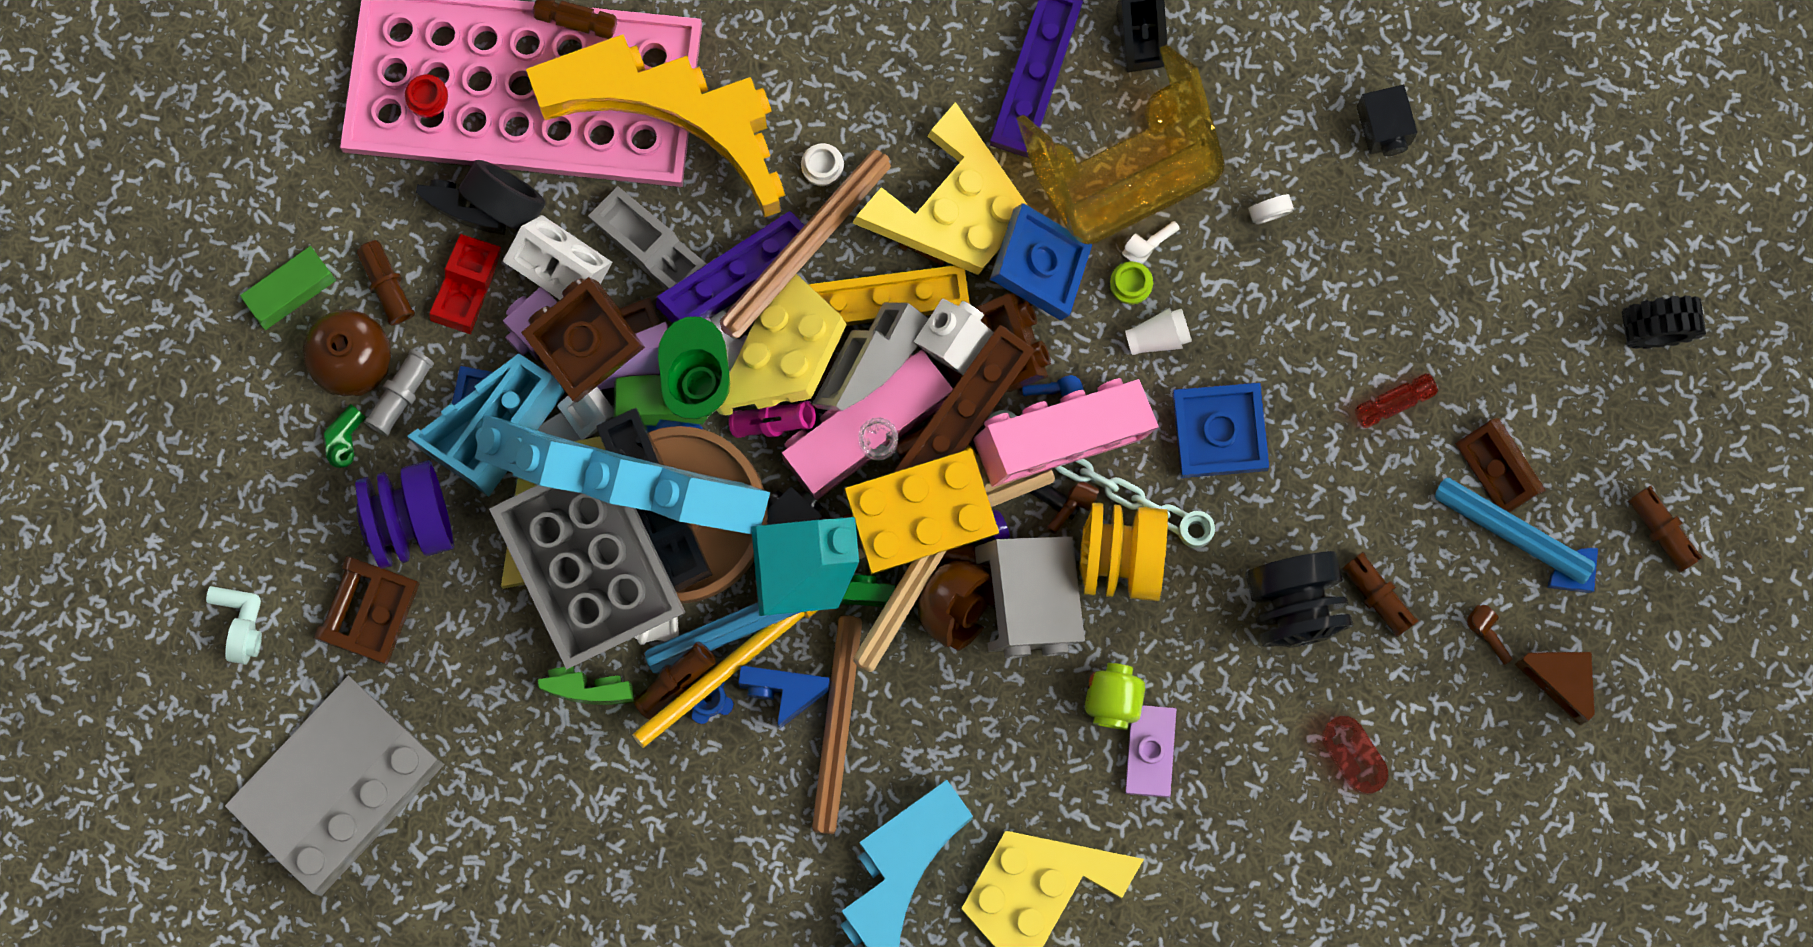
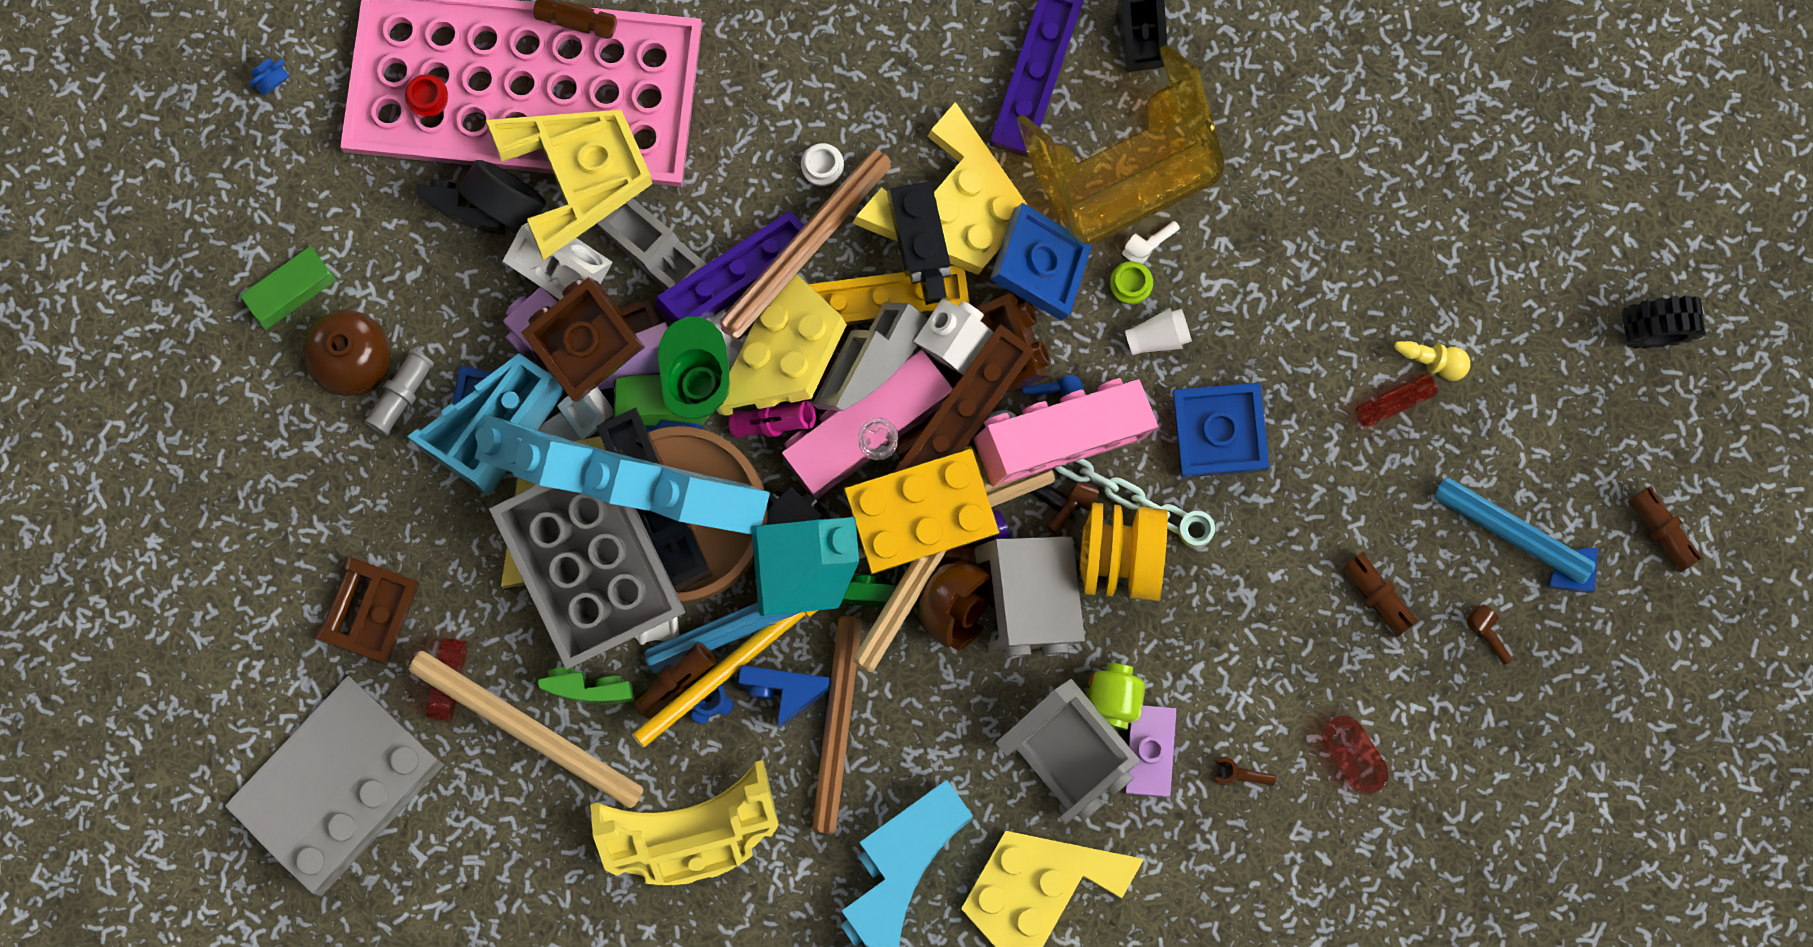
light aqua plate [206,586,262,664] -> none
green arm [324,404,366,468] -> none
dark purple wheel [355,460,454,569] -> none
reddish brown axle [357,240,415,326] -> none
red slope [429,234,501,335] -> none
yellow arch [526,34,785,217] -> none
black wheel [1245,551,1354,648] -> none
white tile [1248,194,1294,224] -> none
black brick [1357,84,1418,156] -> none
reddish brown slope [1455,418,1545,513] -> none
reddish brown slope [1515,652,1595,725] -> none
none -> blue plate [248,58,290,96]
none -> tan axle [409,651,643,808]
none -> clear red beam [427,637,468,723]
none -> light yellow wing [486,110,652,261]
none -> light yellow windscreen [590,760,779,885]
none -> black hinge [887,181,951,305]
none -> light grey panel [996,679,1141,824]
none -> reddish brown hand [1214,757,1276,786]
none -> light yellow bar [1394,341,1470,381]

